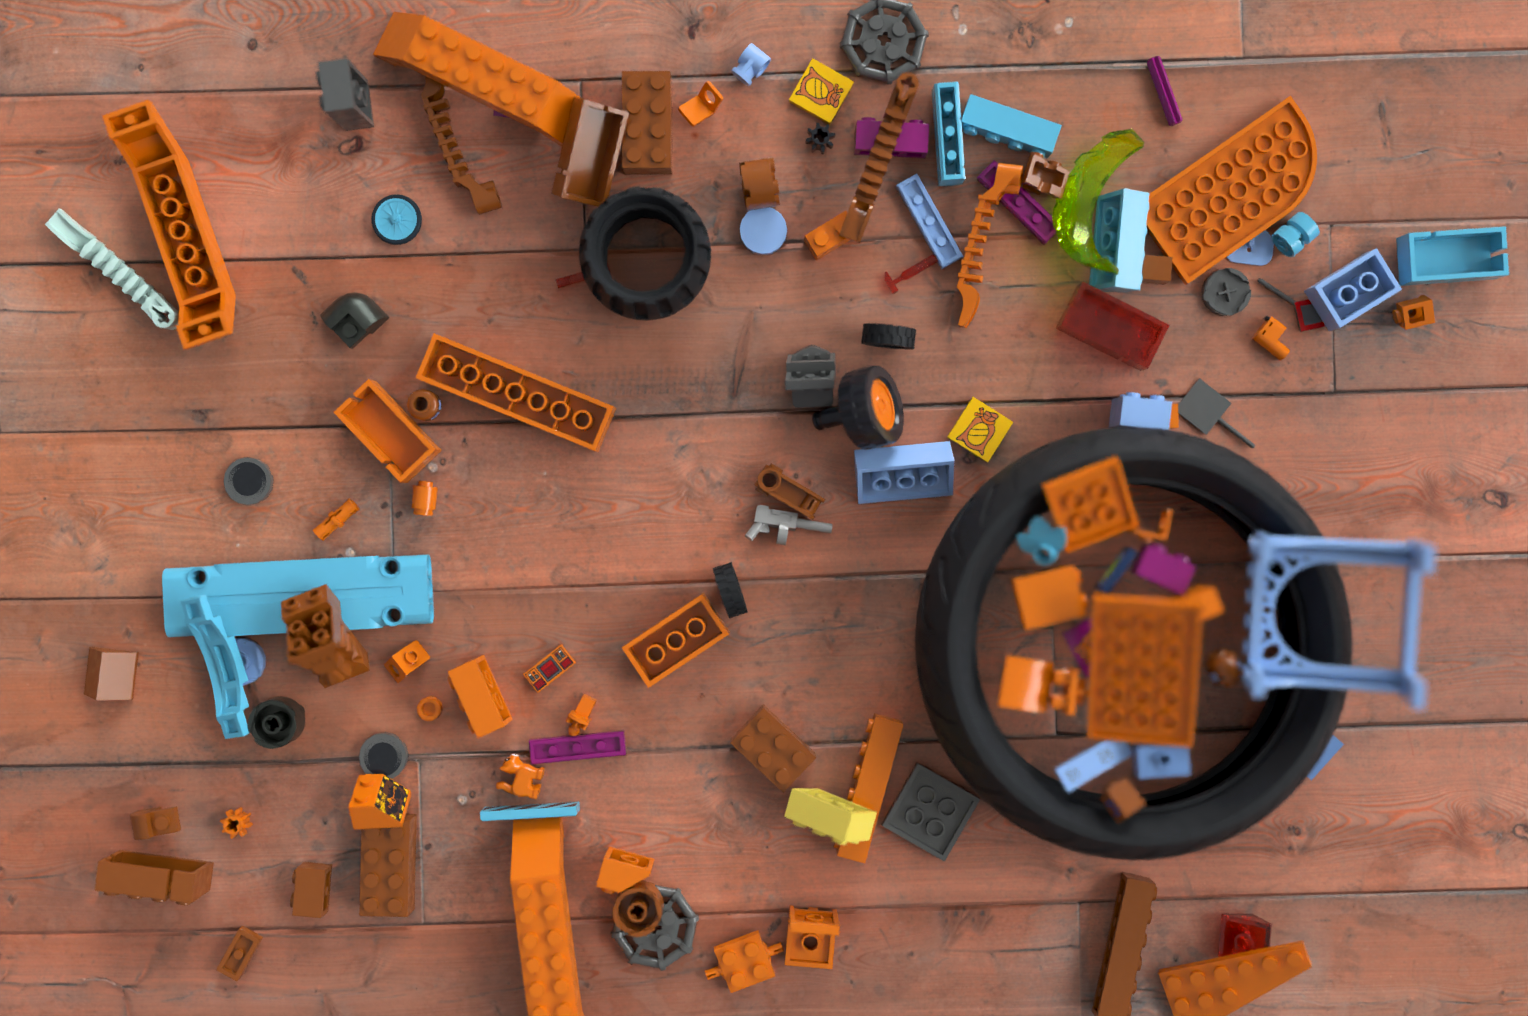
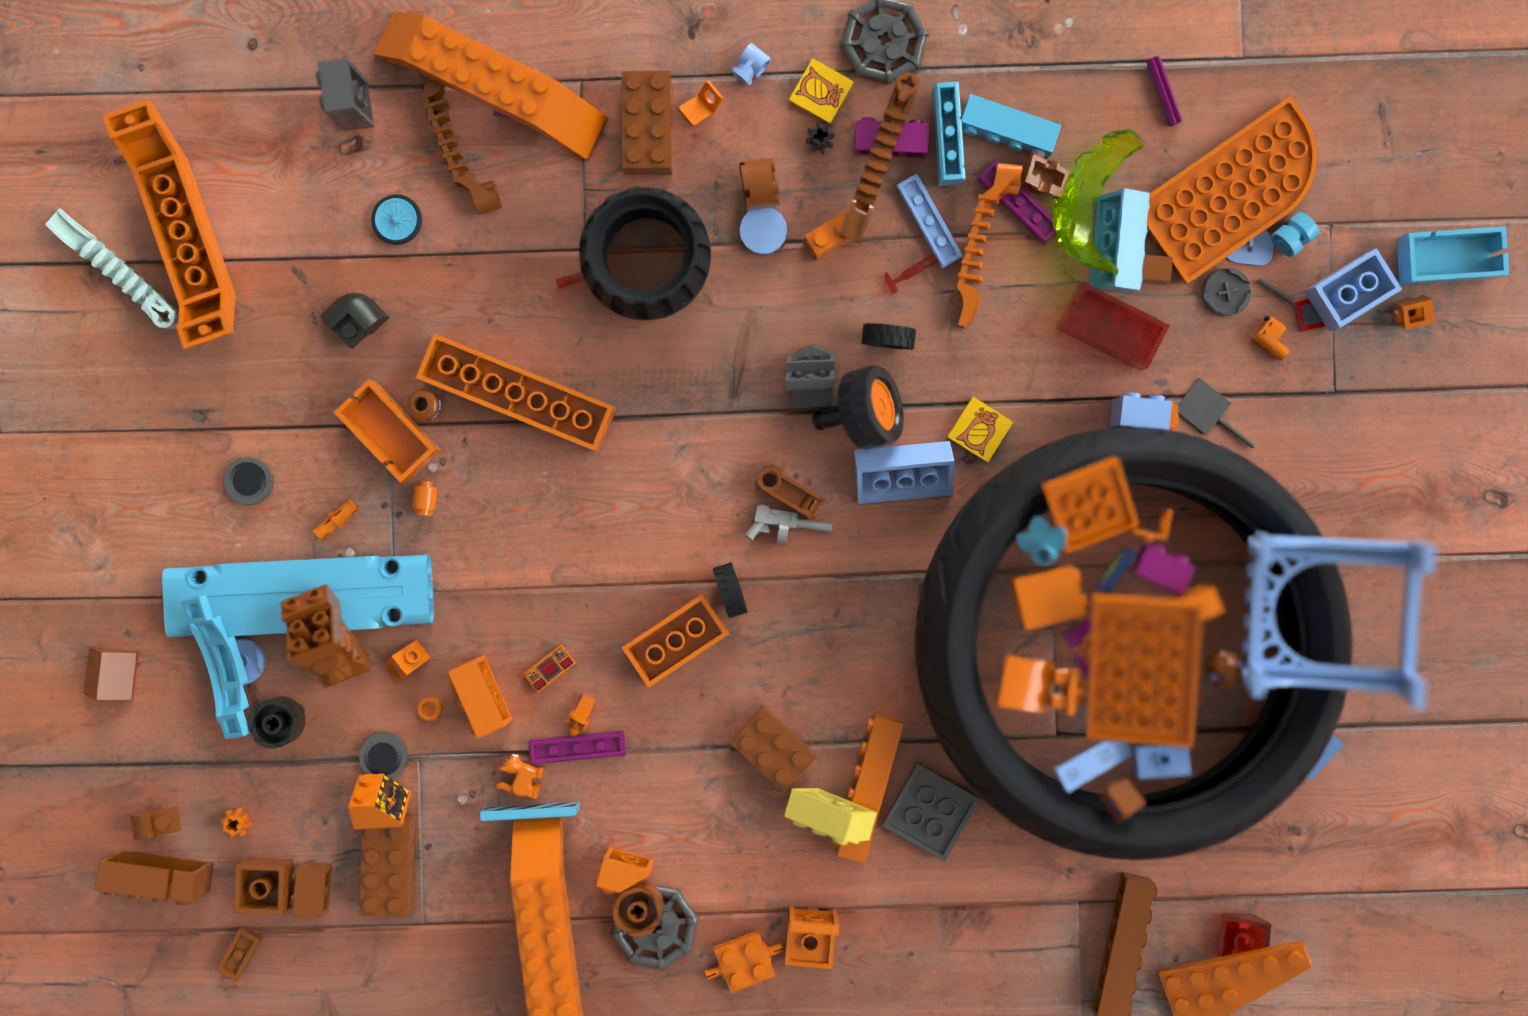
dark orange piece [551,97,629,207] -> none
none -> dark orange brick [234,857,294,915]

